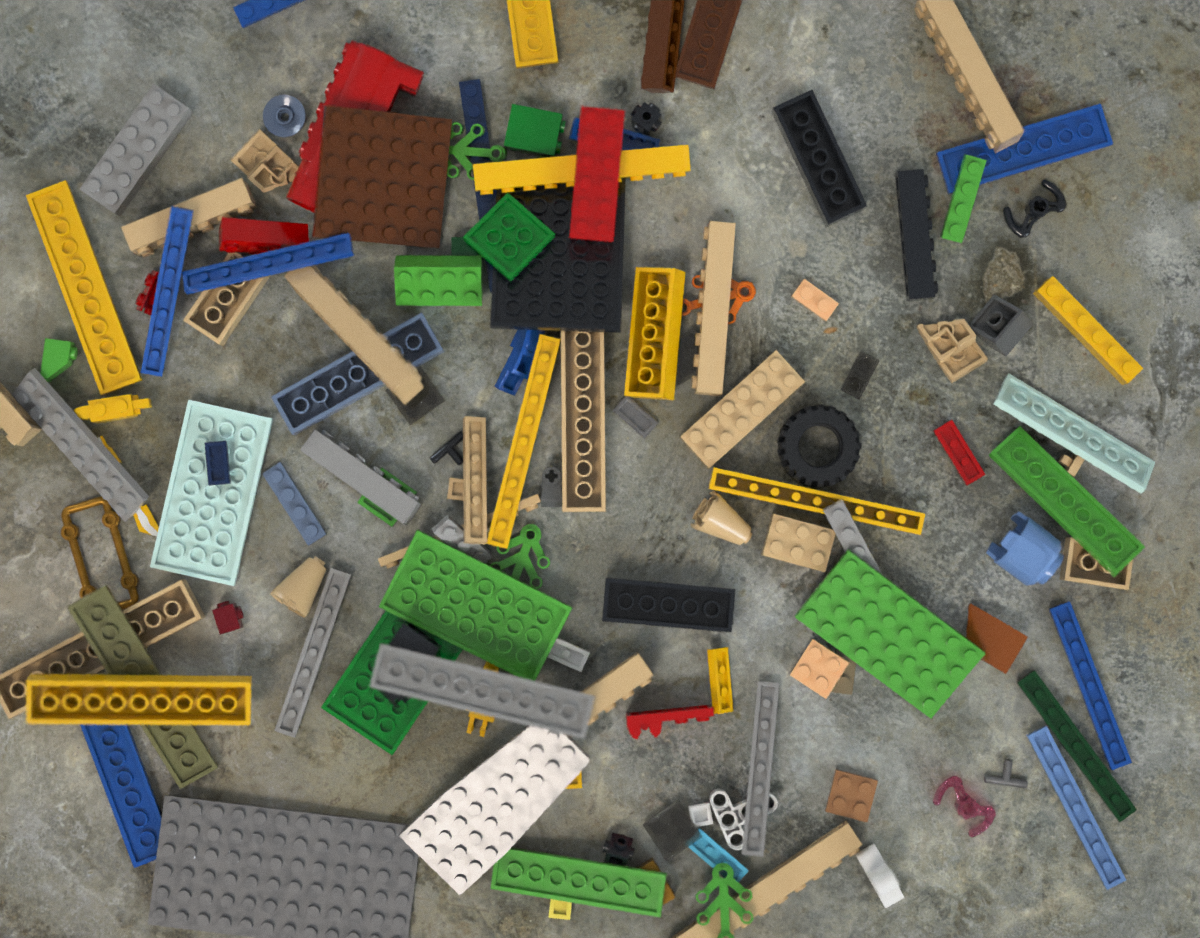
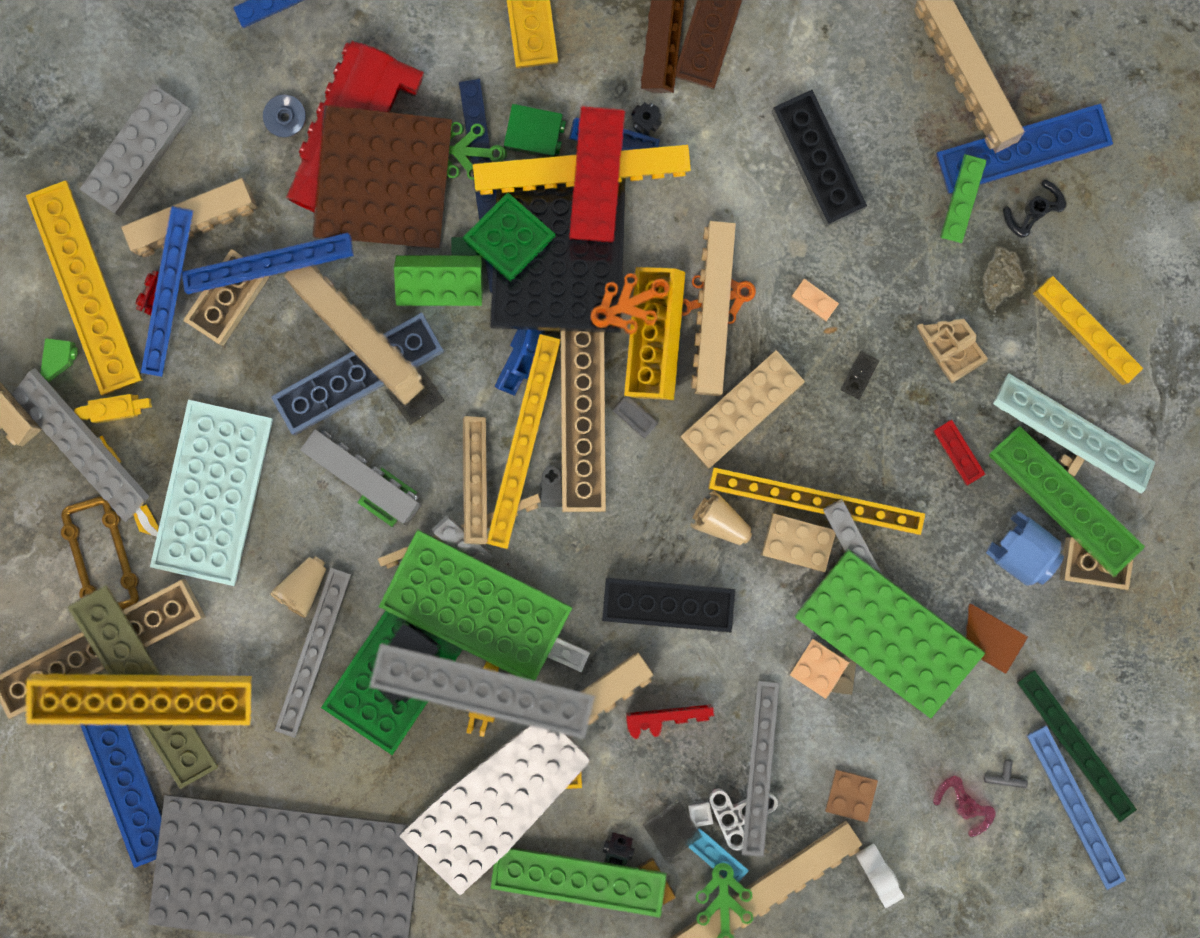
dark blue plate [205,441,231,486] -> none
dark red brick [212,600,244,635] -> none
red brick [219,217,309,255] -> none
tan slope [231,129,299,193] -> none
sand blue plate [262,462,327,546] -> none
black piece [430,431,463,465] -> none
tan plate [447,478,464,501] -> none
bright green plant [490,524,550,589] -> none
light yellow plate [549,899,572,920] -> none
yellow plate [707,647,733,714] -> none
black tyre [777,405,861,487] -> none
black brick [895,169,938,301] -> none
dark grey slope [969,294,1033,357] -> none
blue plate [1049,601,1132,770] -> none
none -> orange plant [591,273,669,334]

